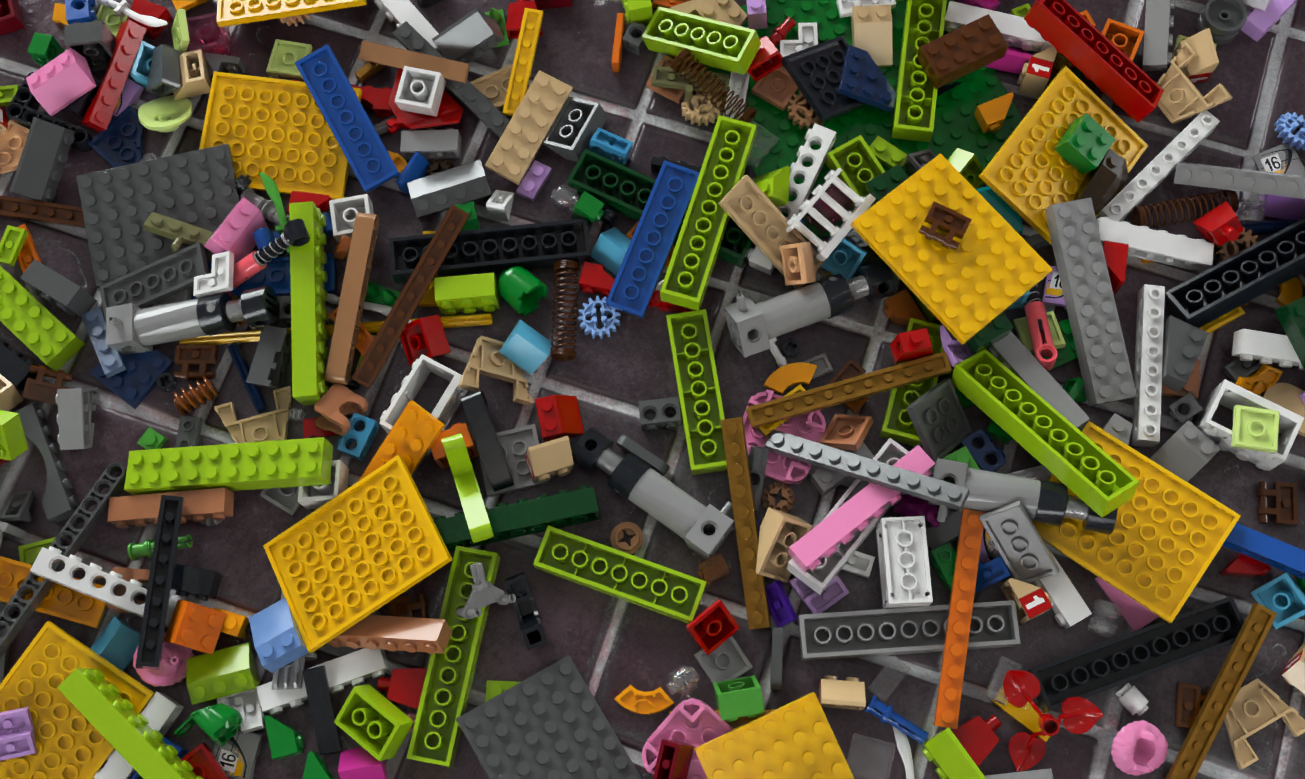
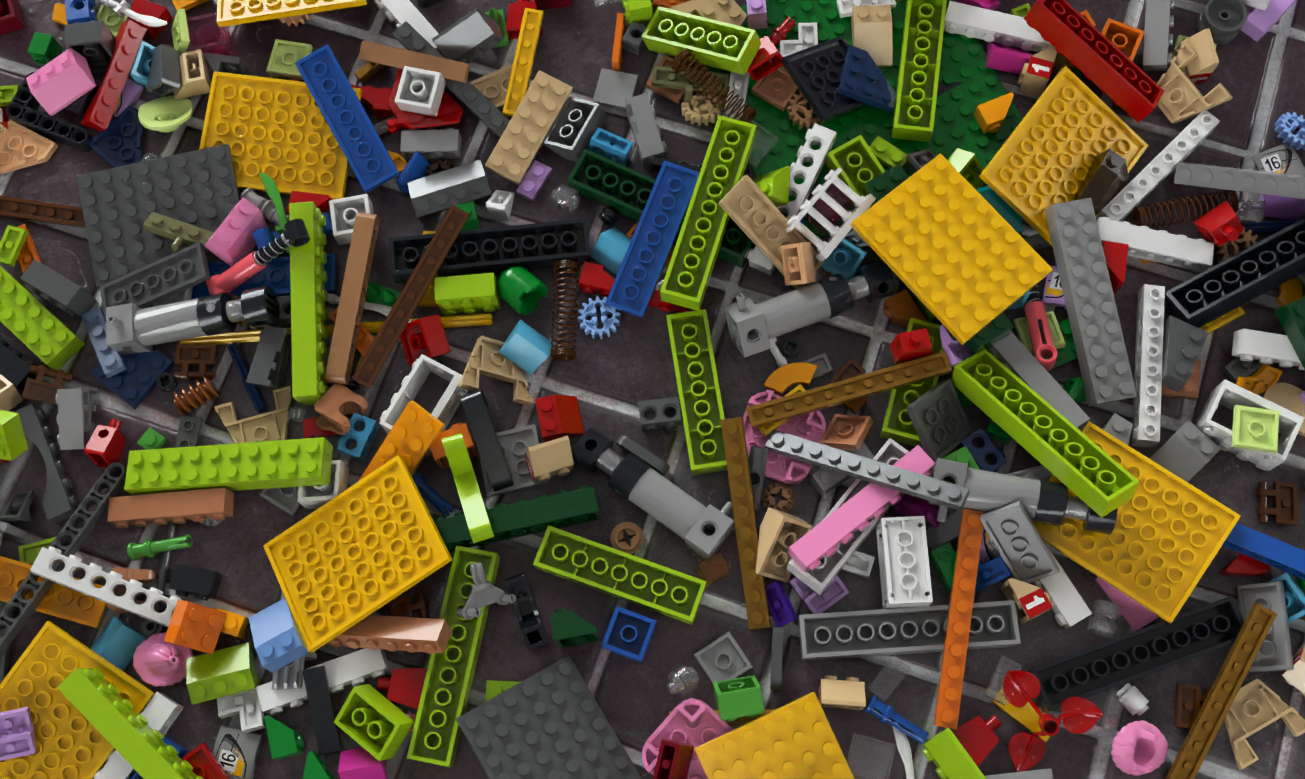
dark grey slope [10,117,75,203] -> none
black brick [136,495,184,670] -> none
green piece [174,703,242,747] -> none
white plate [193,251,234,298] -> none
black plate [234,174,252,192] -> none
dark orange beam [332,235,351,261] -> none
green slope [571,191,605,225] -> none
light orange tile [614,685,675,714] -> none
red slope [686,599,740,655] -> none
reddish brown brick [917,14,1008,89] -> none
reddish brown plate [919,201,972,250] -> none
green brick [1054,113,1116,175] -> none
dark grey brick [1169,392,1205,423] -> none
none -> red torso [84,419,126,468]
none -> blue pin [412,472,455,517]
none -> dark green slope [550,608,602,649]
none -> light grey tile [593,68,638,111]
none -> blue brick [601,606,657,664]
none -> light grey wedge [625,93,667,166]
none -> light grey tile [1237,581,1294,673]

